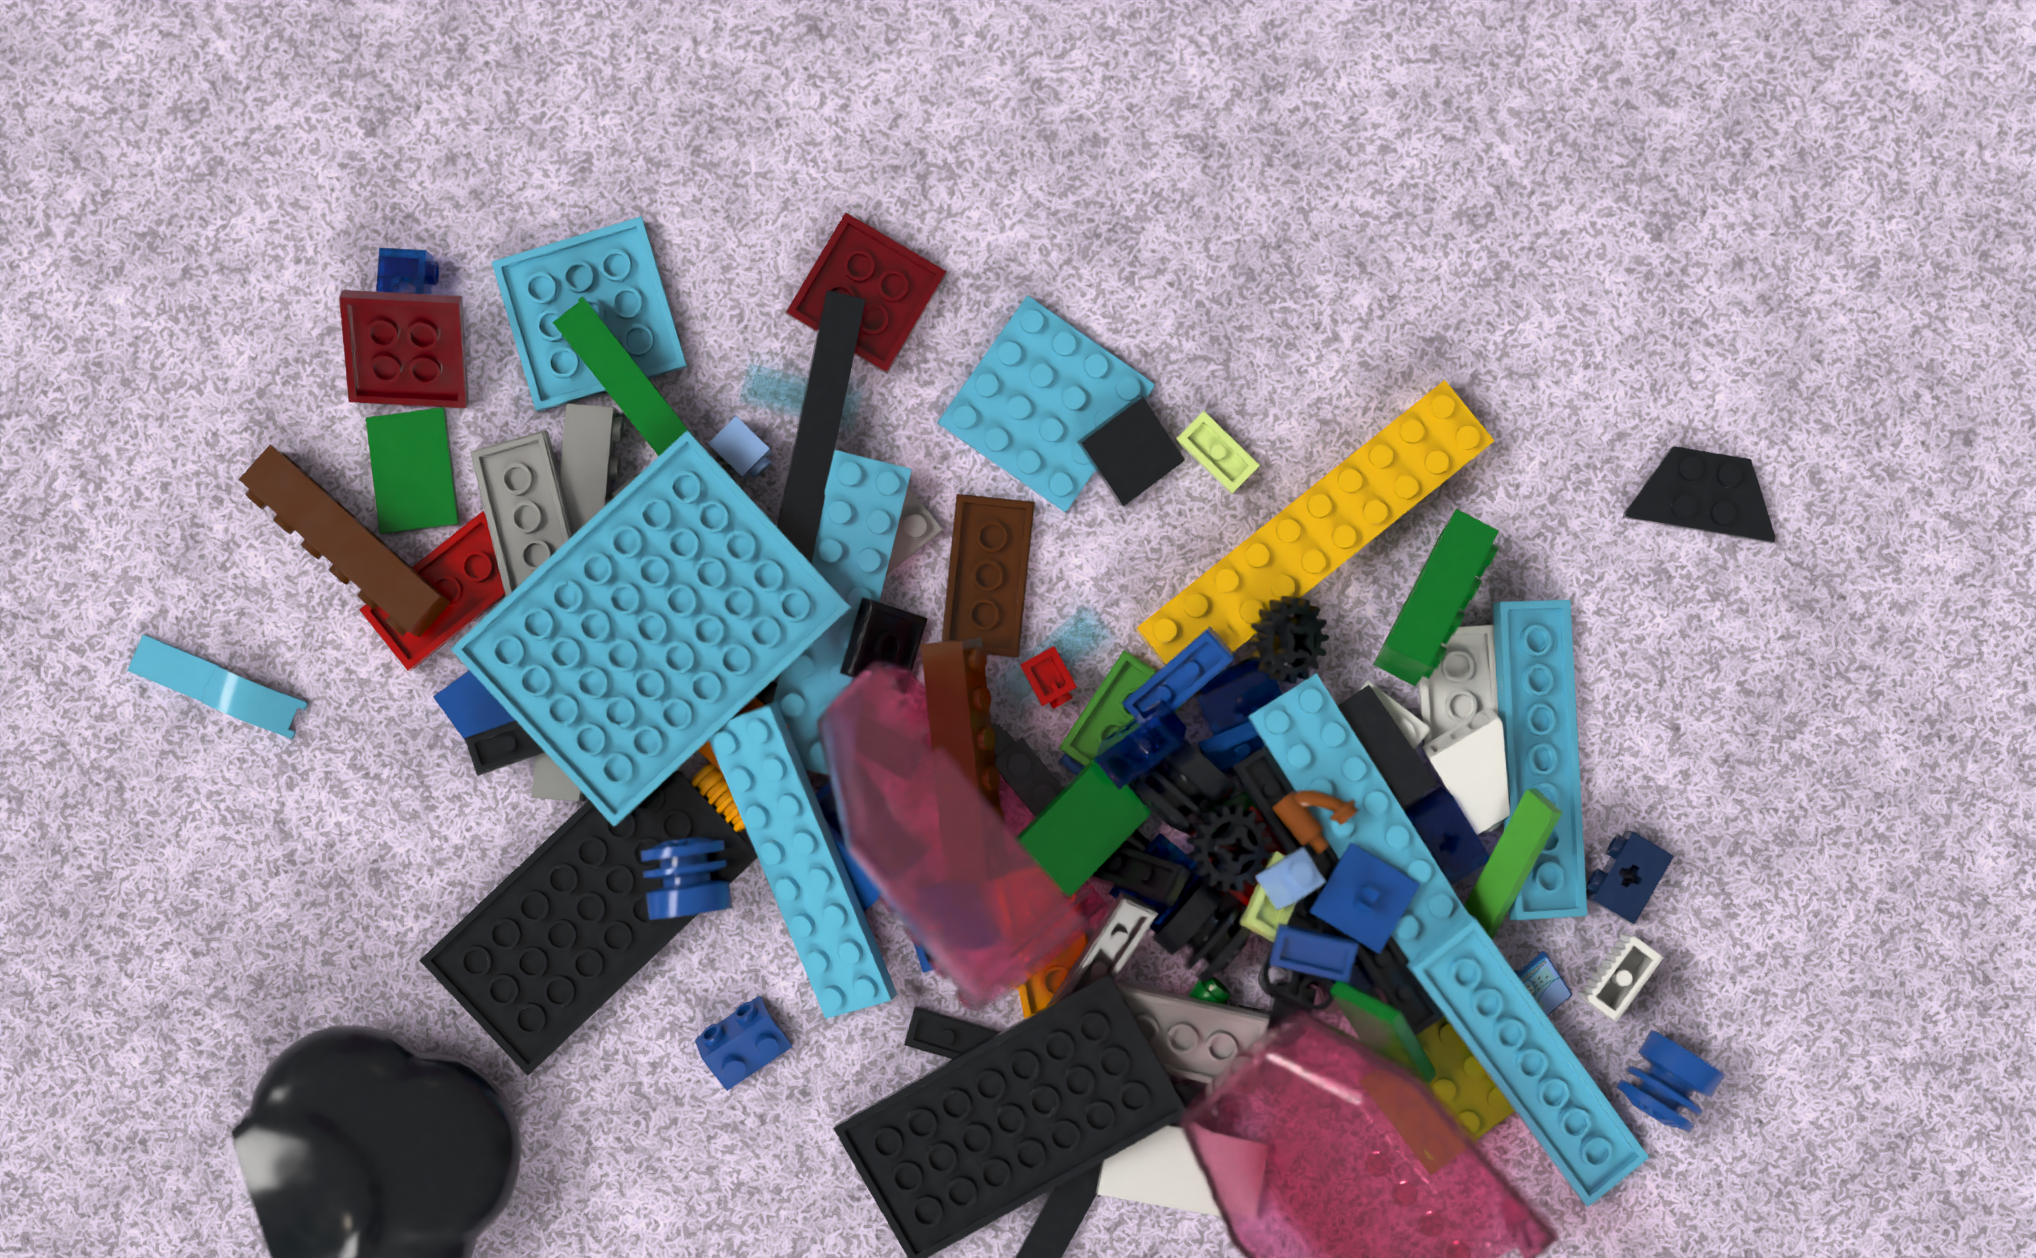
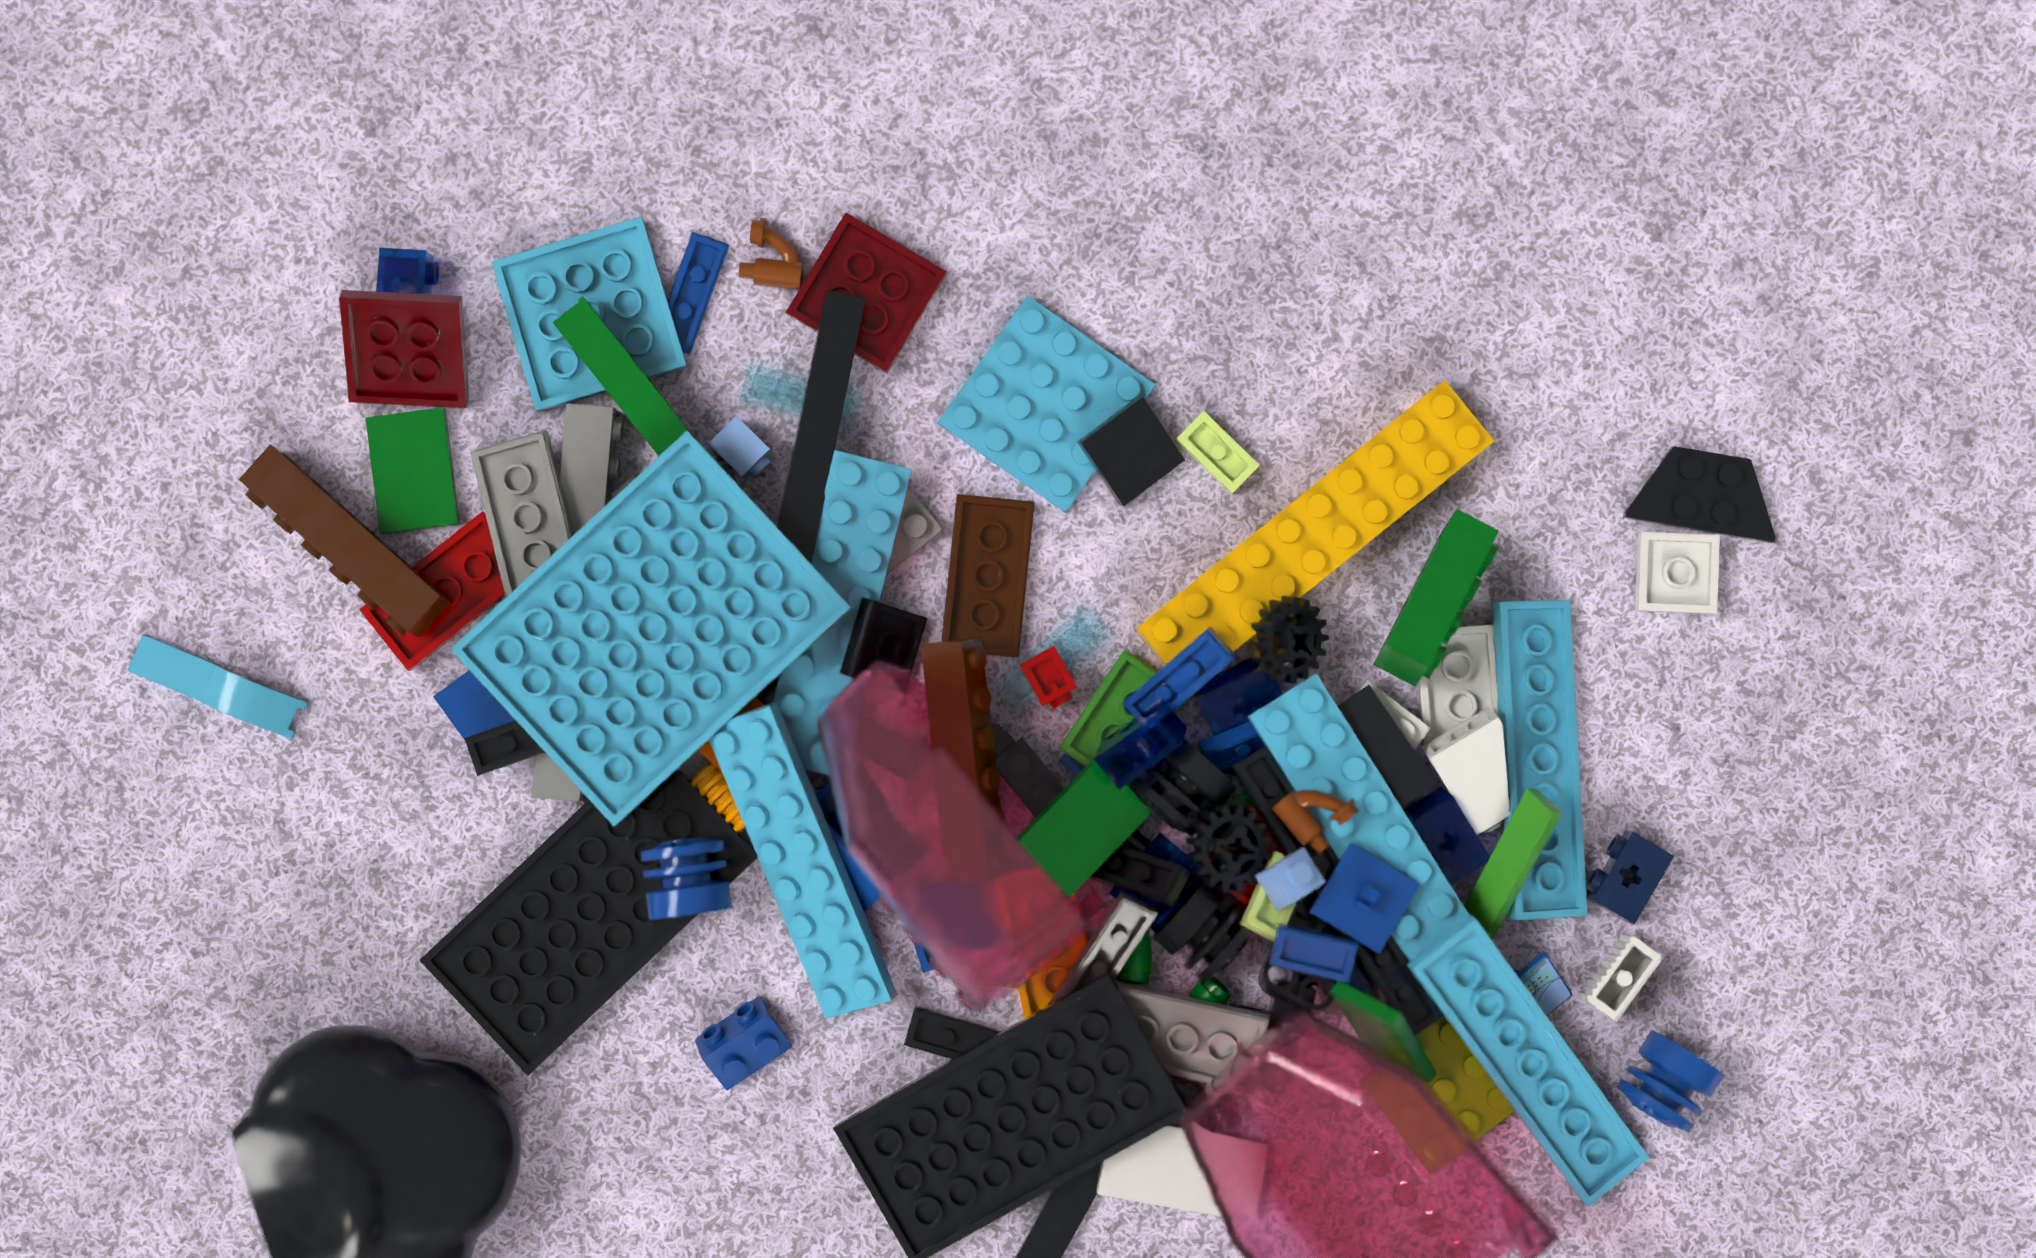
none -> blue tile [668,231,730,355]
none -> dark orange plant [739,218,804,290]
none -> green cone [1118,928,1154,984]
none -> white plate [1635,532,1720,614]

